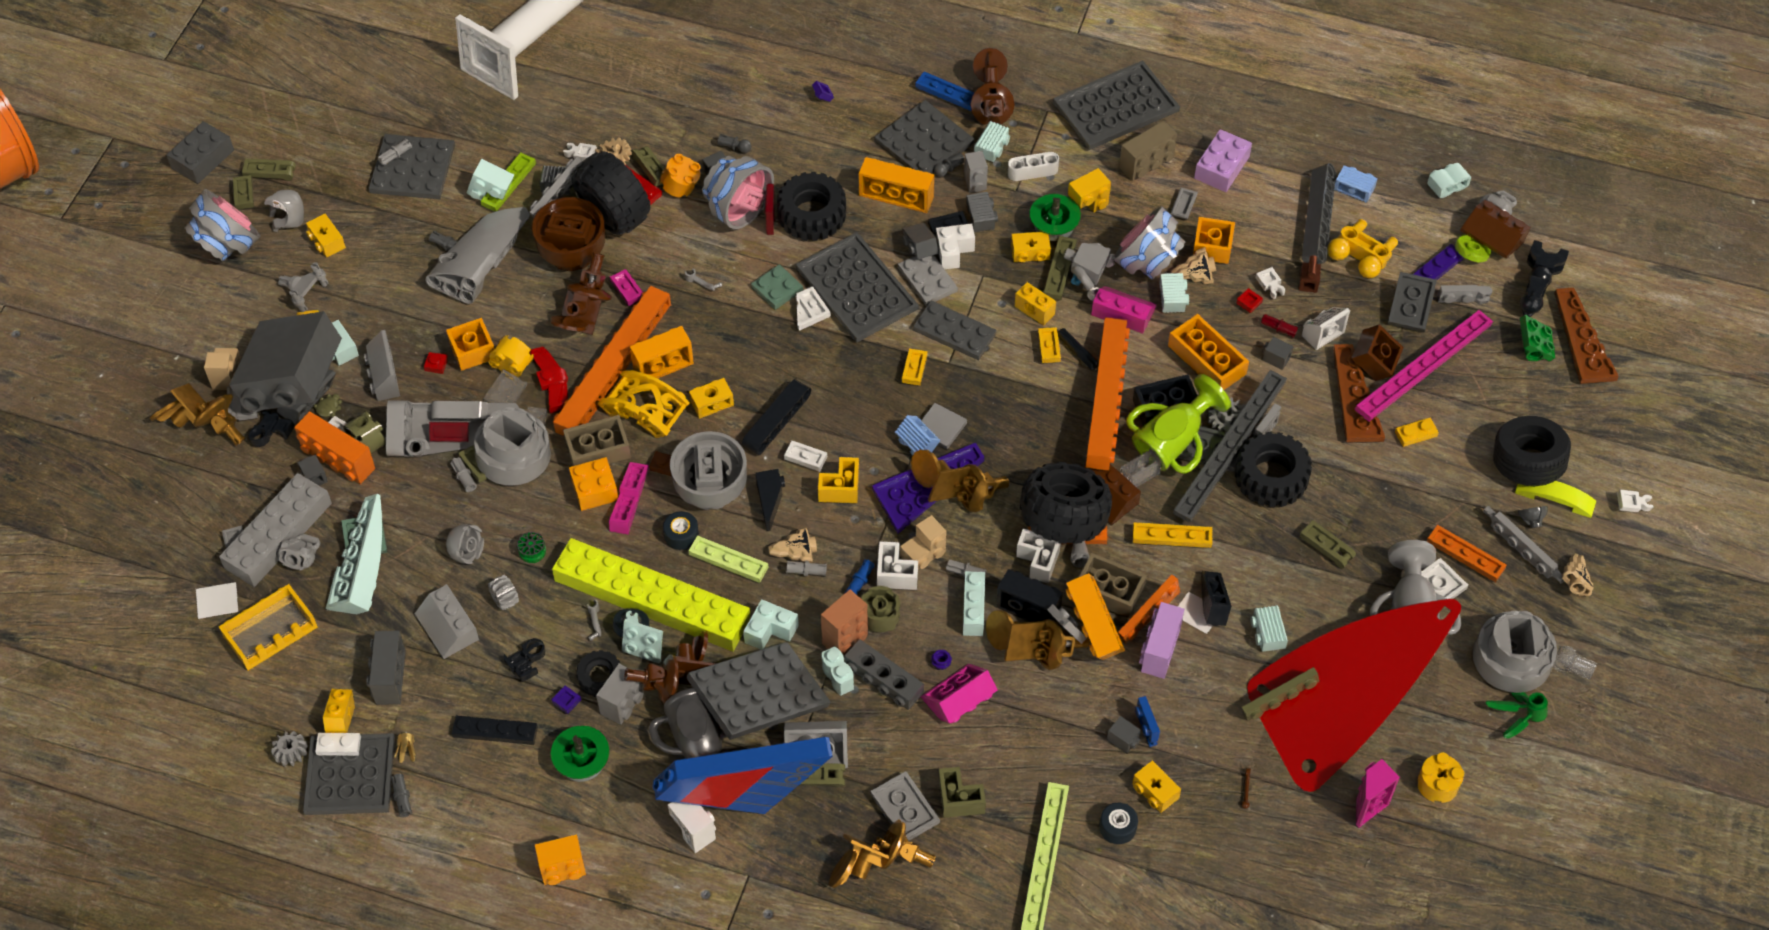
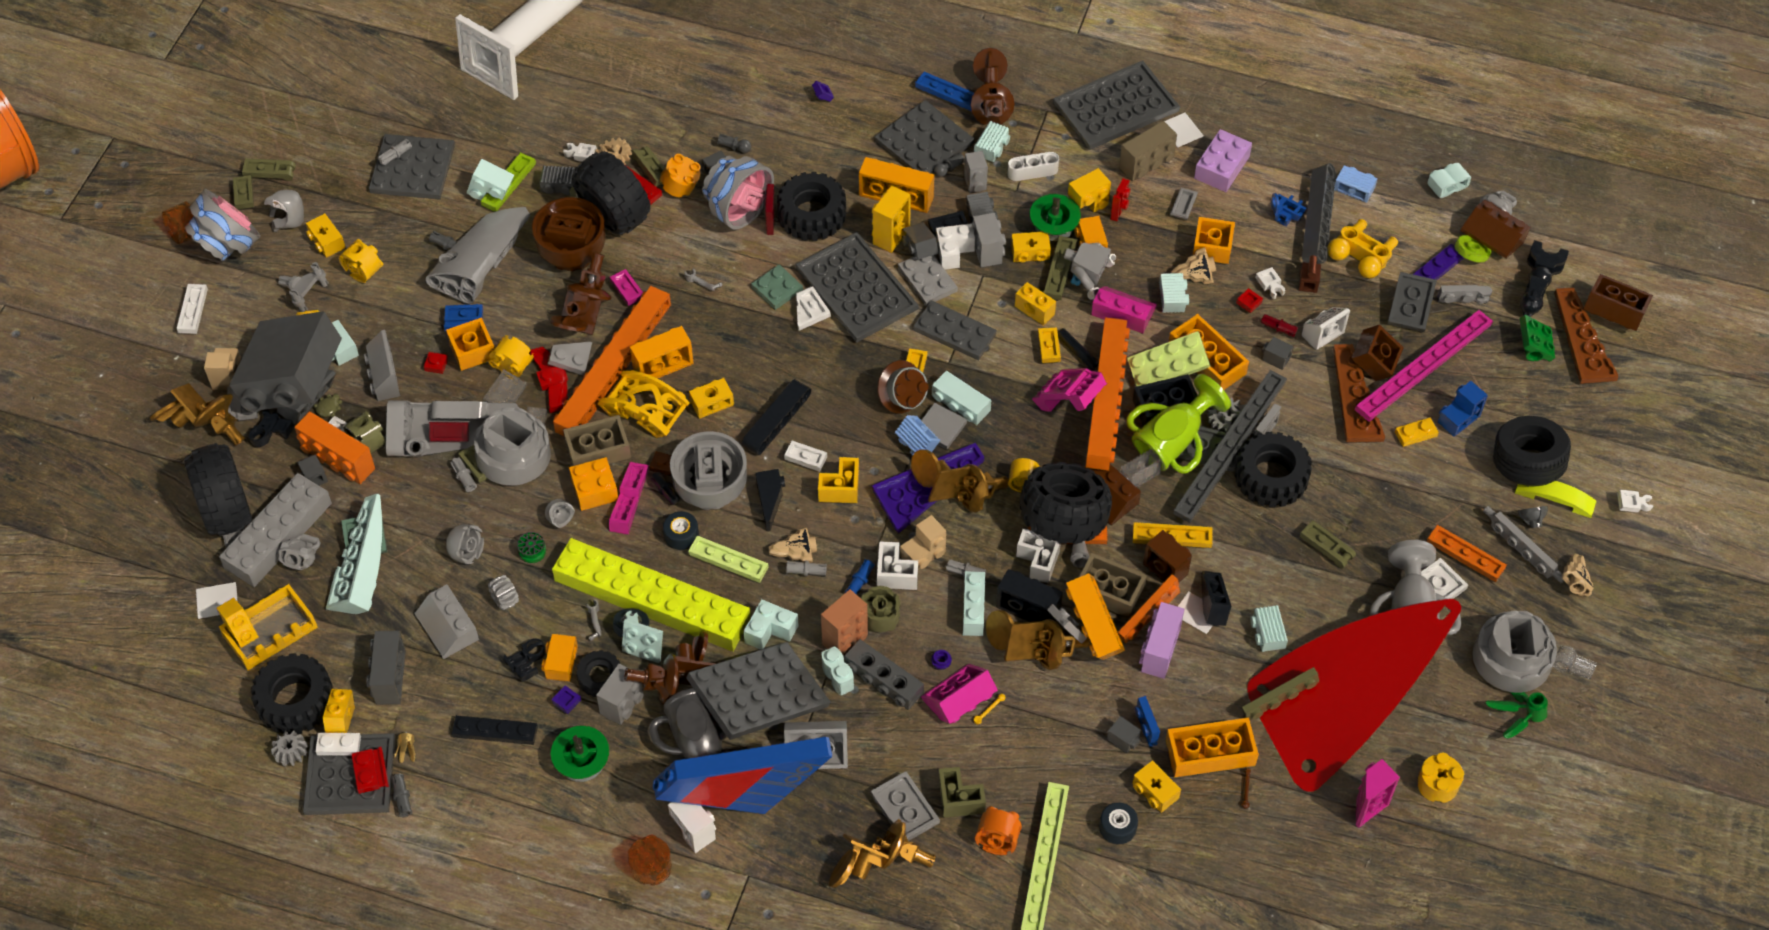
dark grey brick [167,121,234,184] -> none
light grey plate [530,157,583,219] -> none
light orange brick [535,834,586,885] -> none
olive plate [800,763,845,787] -> none
piece [1113,205,1186,279] -> none
none -> clear orange brick [162,201,194,244]
none -> white plate [177,284,208,334]
none -> black tyre [184,443,252,536]
none -> yellow brick [216,597,259,648]
none -> black tyre [251,653,333,735]
none -> yellow brick [339,239,384,283]
none -> red plate [352,747,389,794]
none -> blue plate [444,304,483,332]
none -> light orange brick [542,634,578,682]
none -> light grey piece [545,499,575,528]
none -> light grey wing [548,342,592,375]
none -> clear orange brick [628,834,672,886]
none -> black axle [650,472,680,505]
none -> yellow brick [872,186,911,253]
none -> reddish brown piece [877,360,928,413]
none -> light aqua brick [932,371,991,425]
none -> light grey brick [973,213,1006,267]
none -> yellow hinge [974,693,1006,725]
none -> orange brick [975,806,1022,855]
none -> yellow piece [1008,458,1040,492]
none -> dark pink plate [1032,368,1107,411]
none -> light orange brick [1075,216,1108,248]
none -> red plate [1110,178,1131,222]
none -> yellowish green plate [1127,331,1211,386]
none -> reddish brown brick [1143,530,1192,582]
none -> white sticker [1164,113,1204,147]
none -> light orange brick [1165,718,1259,777]
none -> blue piece [1271,193,1307,227]
none -> blue brick [1437,381,1488,437]
none -> reddish brown brick [1583,274,1653,331]

